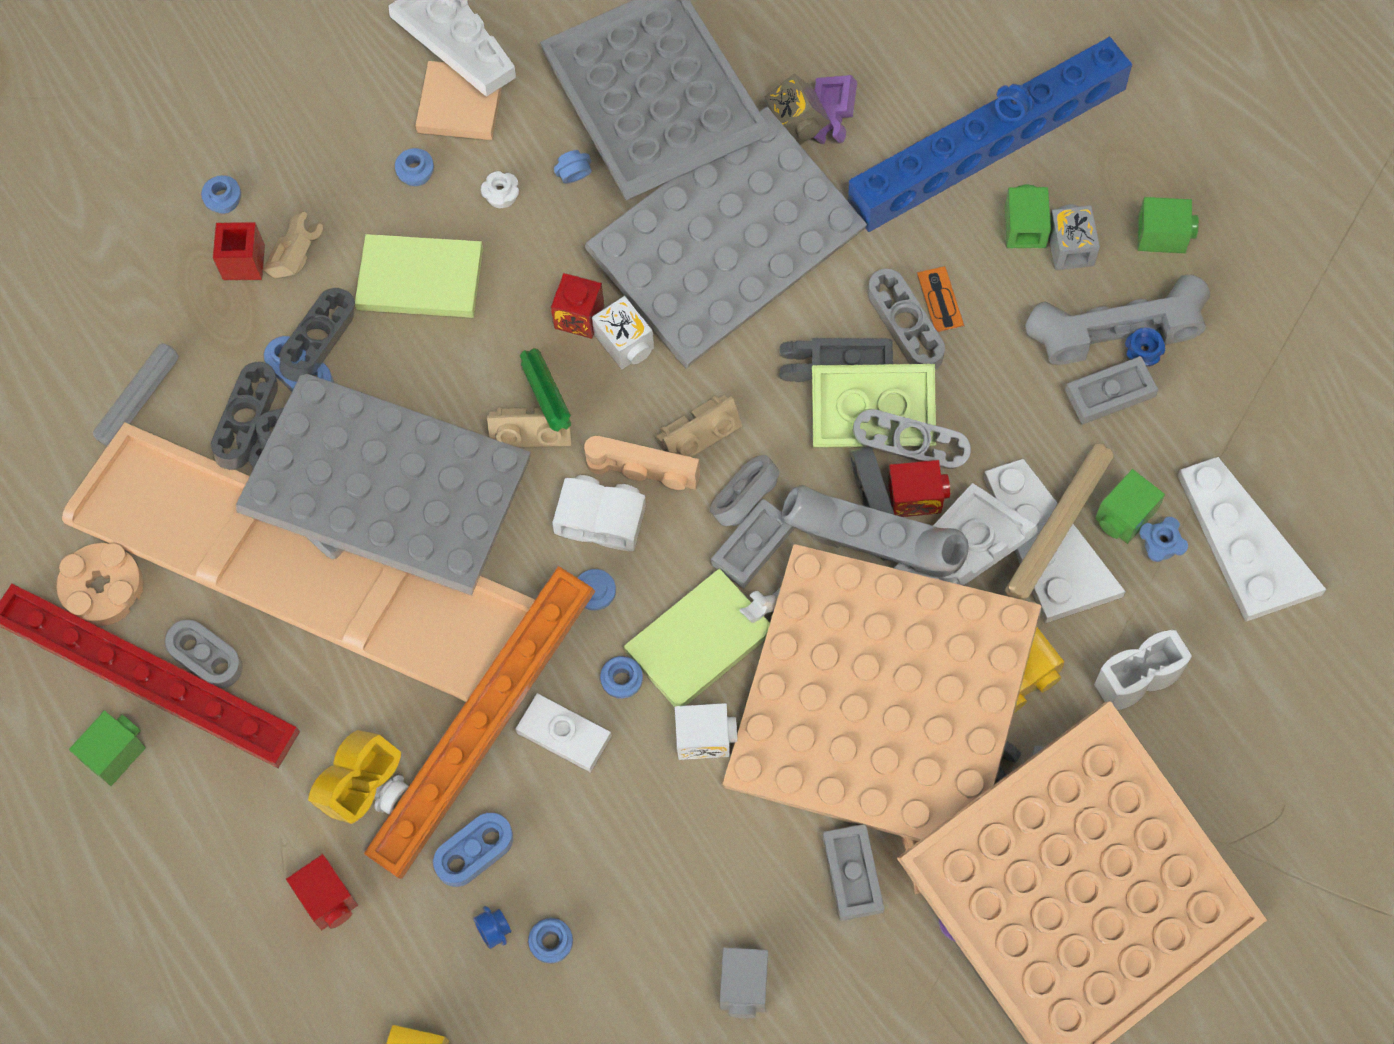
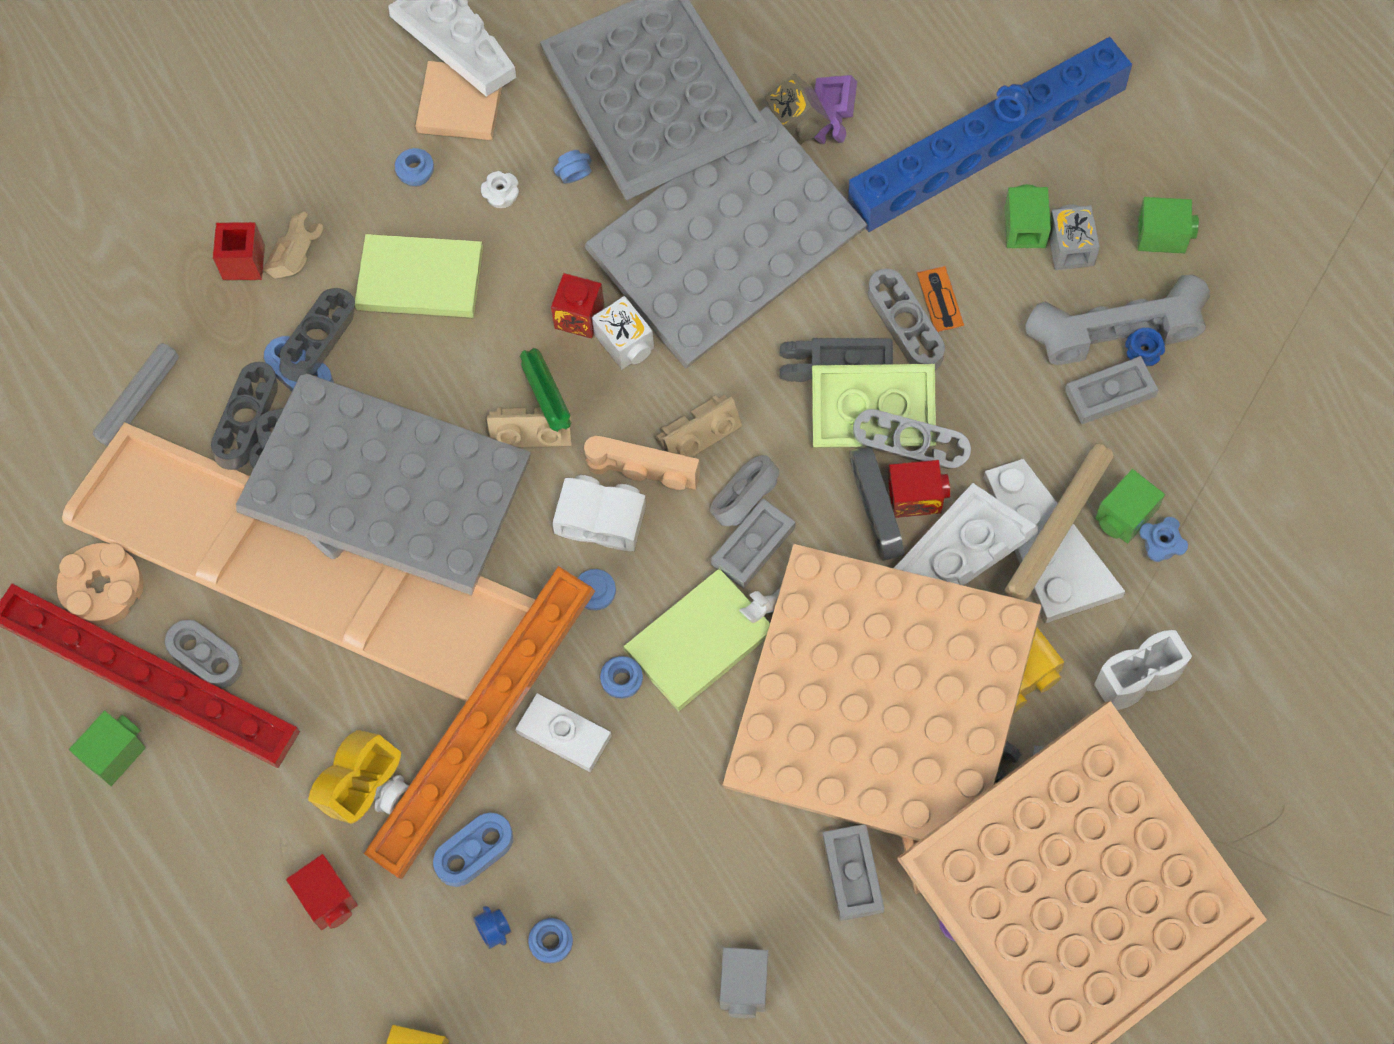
medium blue plate [201,175,241,214] -> none
white brick [675,703,737,760] -> none
light grey plate [782,485,969,577] -> none
white wing [1178,457,1326,622] -> none

